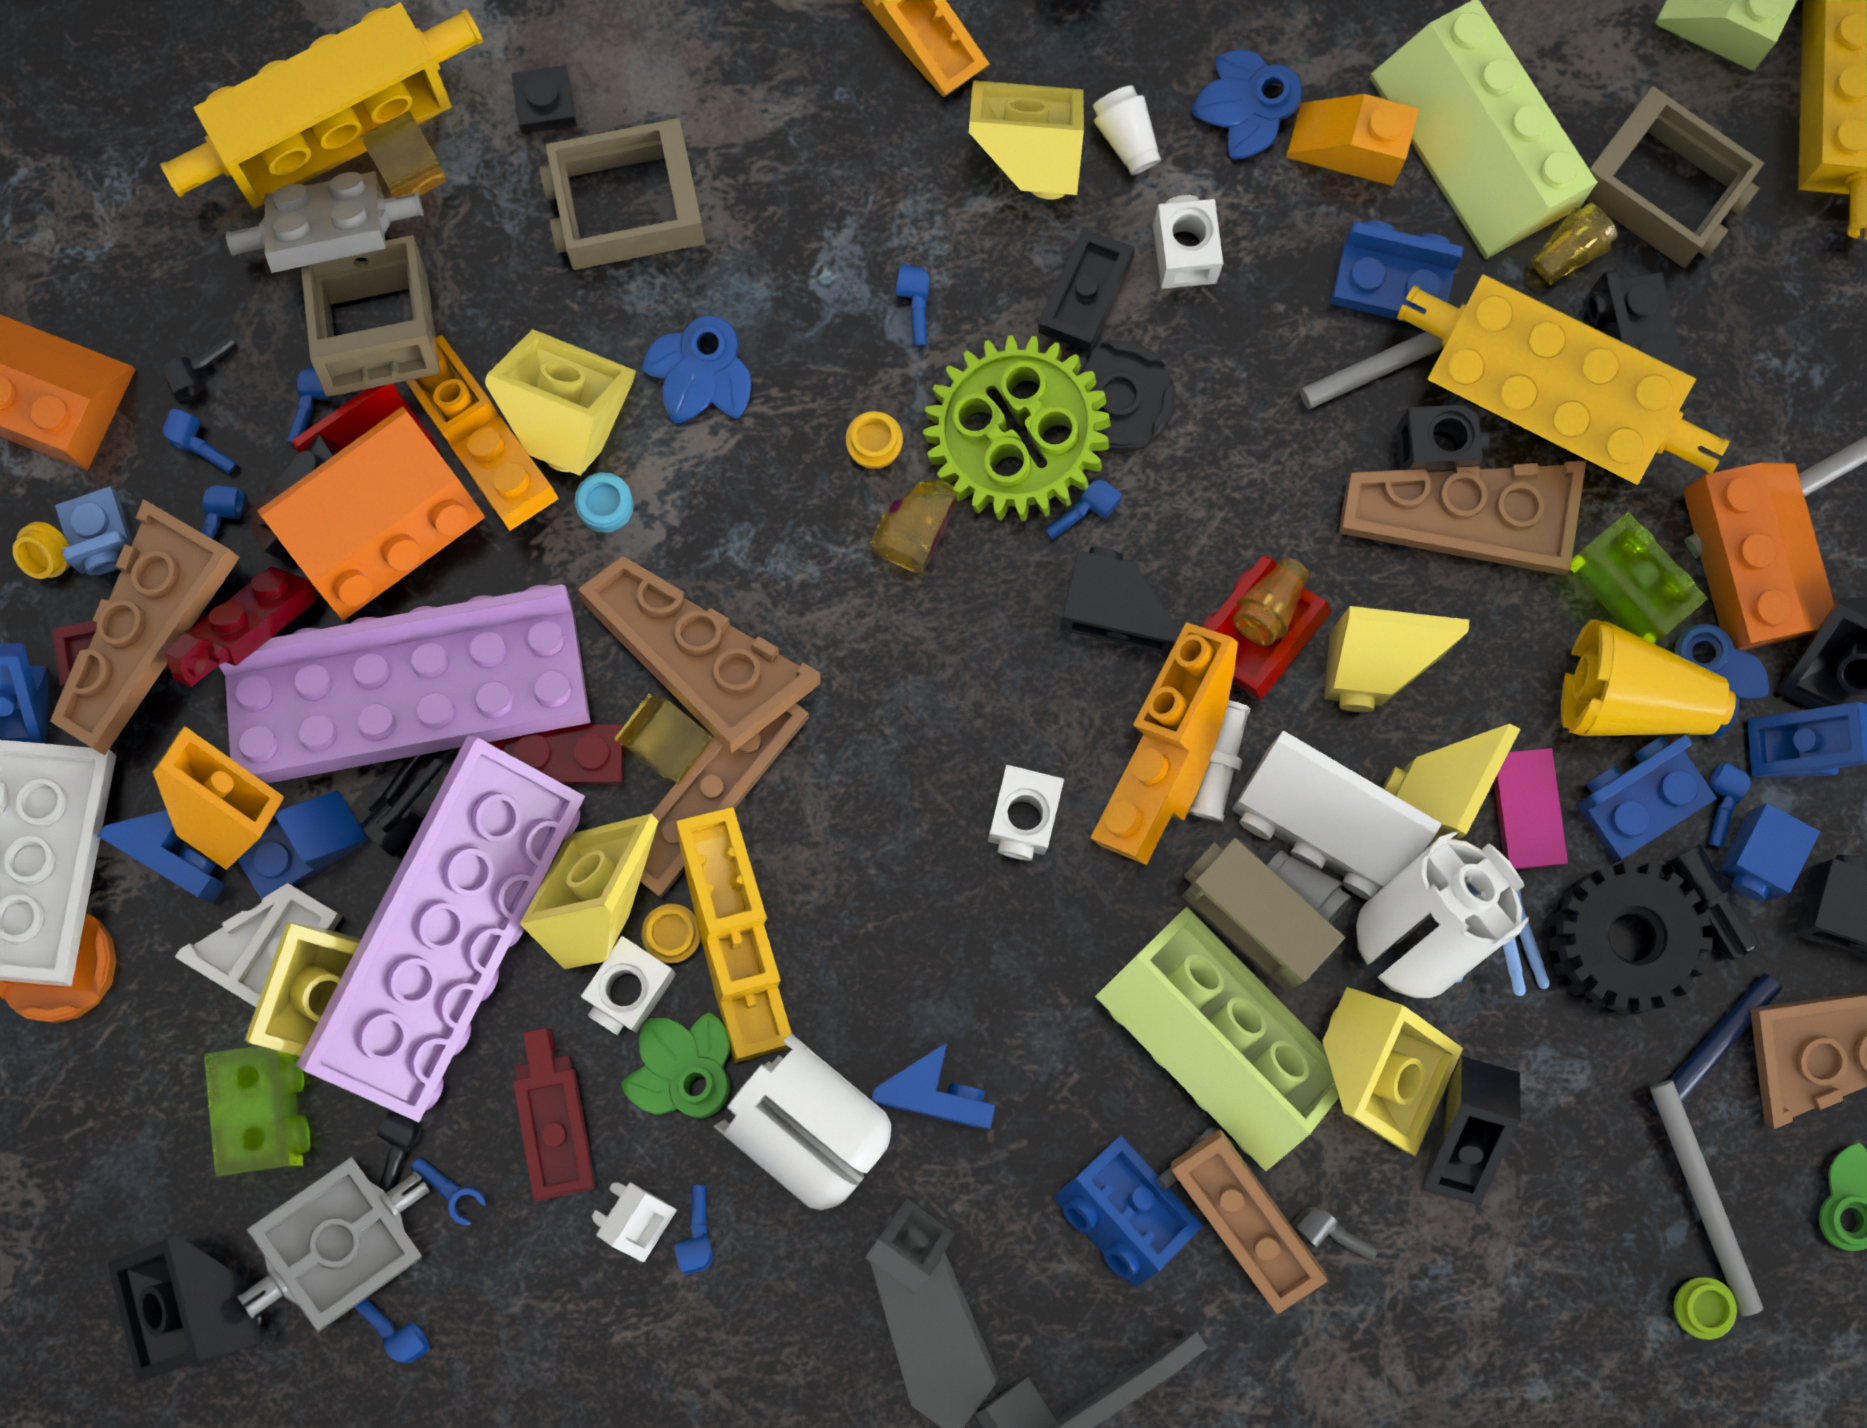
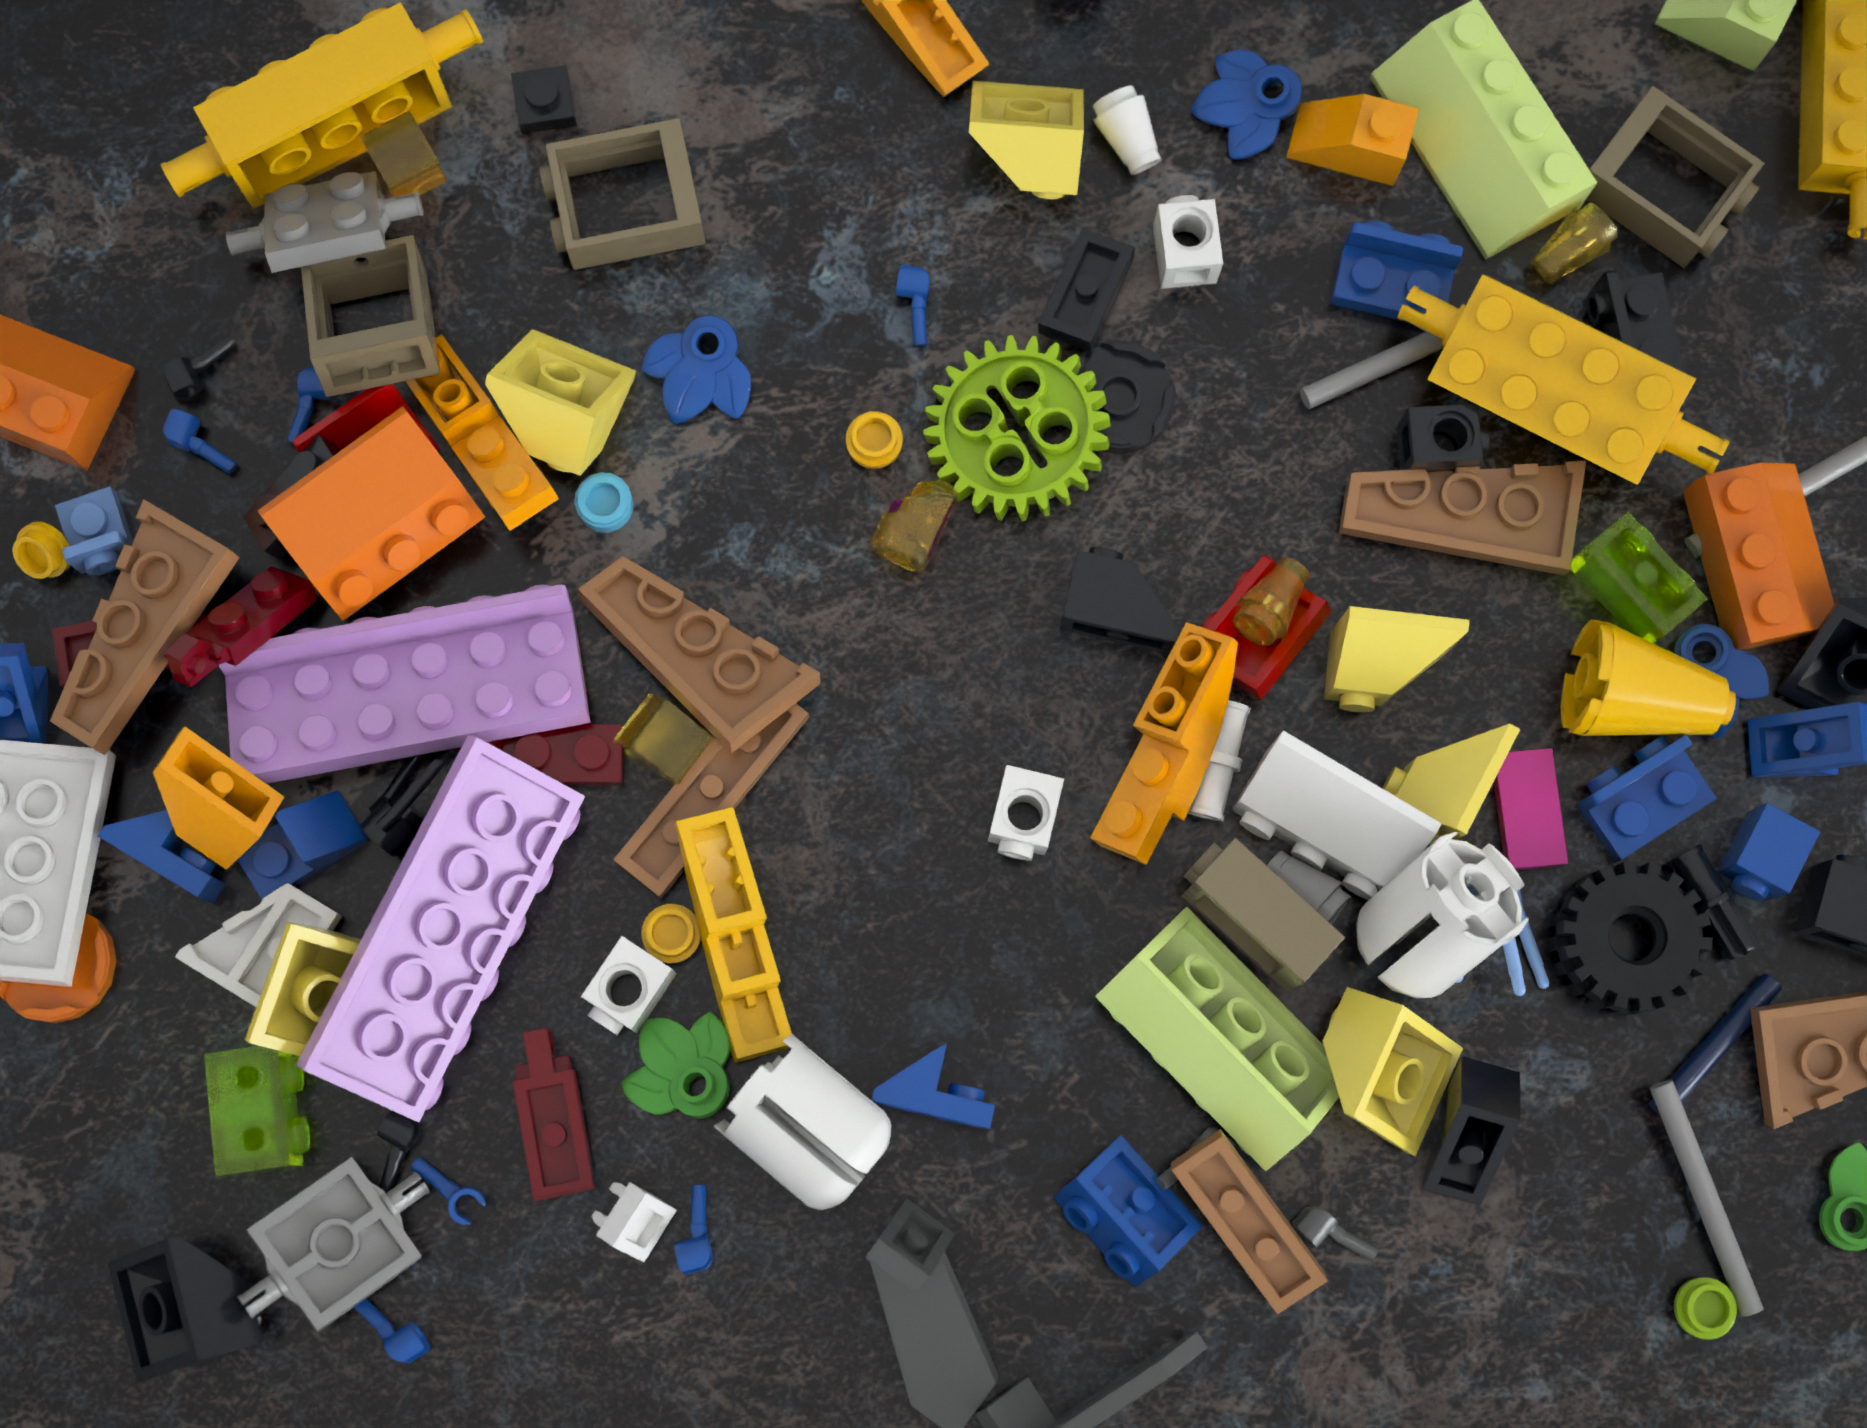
blue hand [201,485,245,539] -> none
light yellow slope [519,814,658,970] -> none
blue hand [1044,480,1122,540] -> none
blue hand [1707,762,1751,848] -> none

